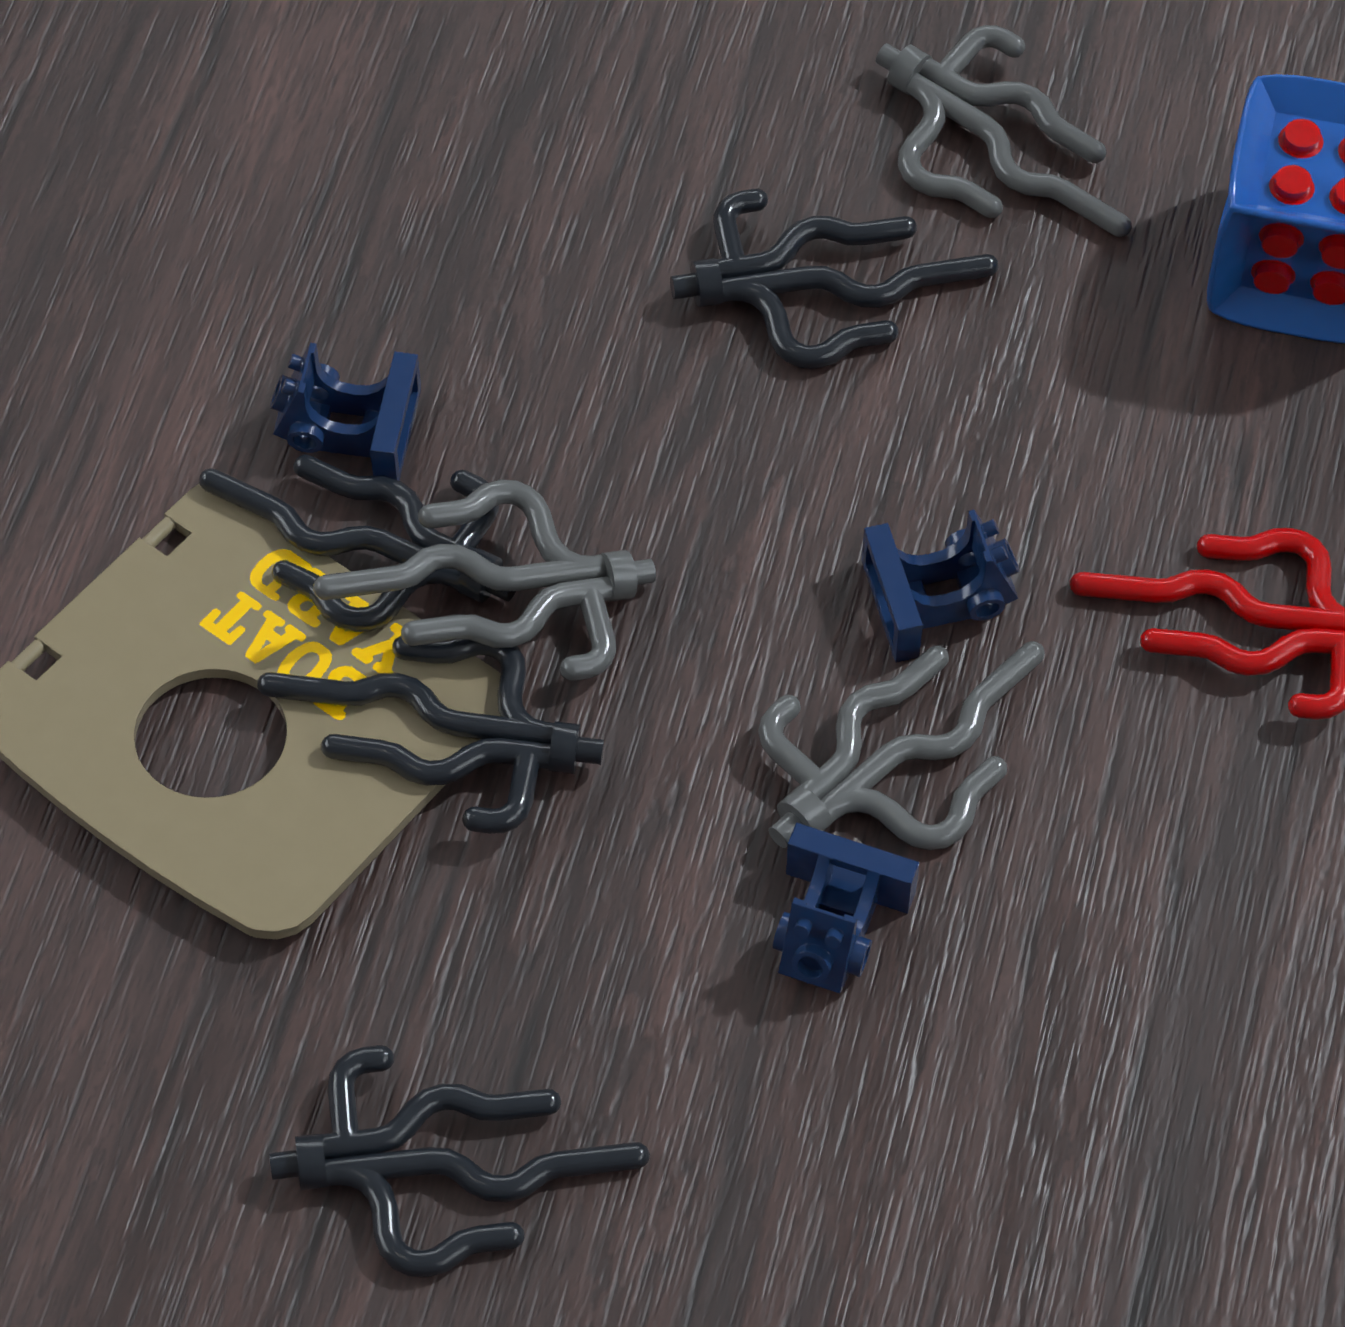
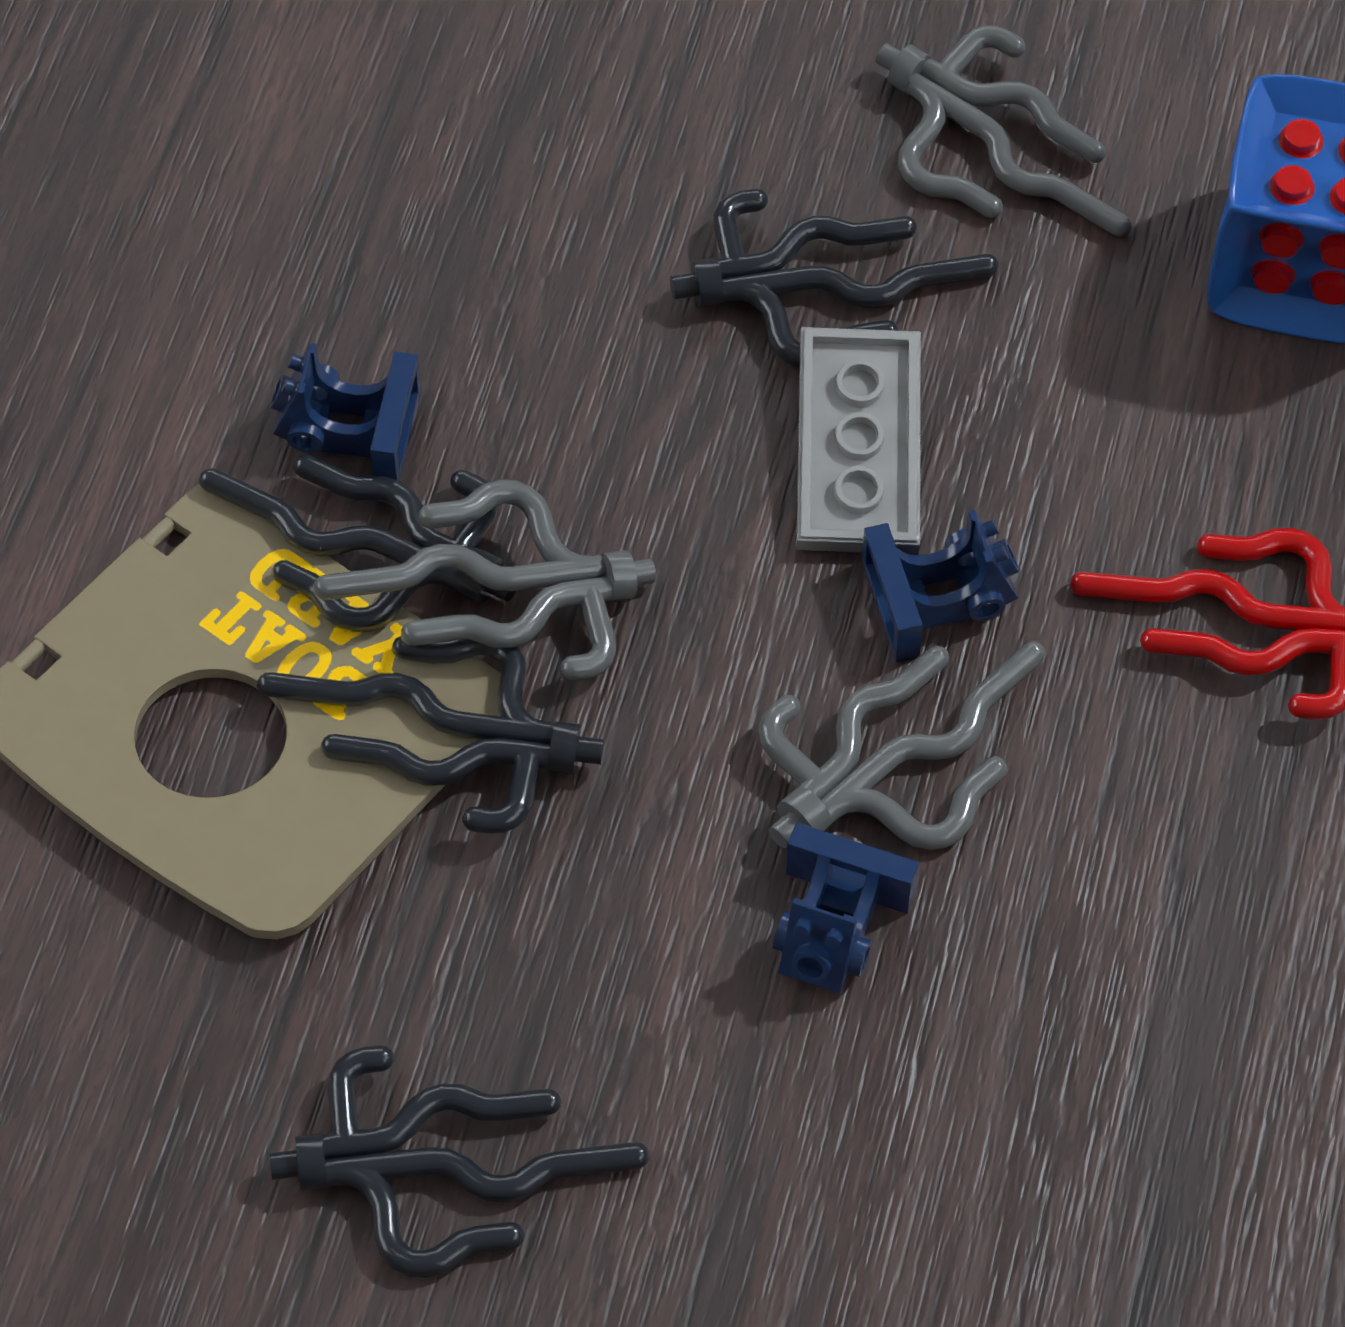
none -> light grey tile [796,327,921,554]

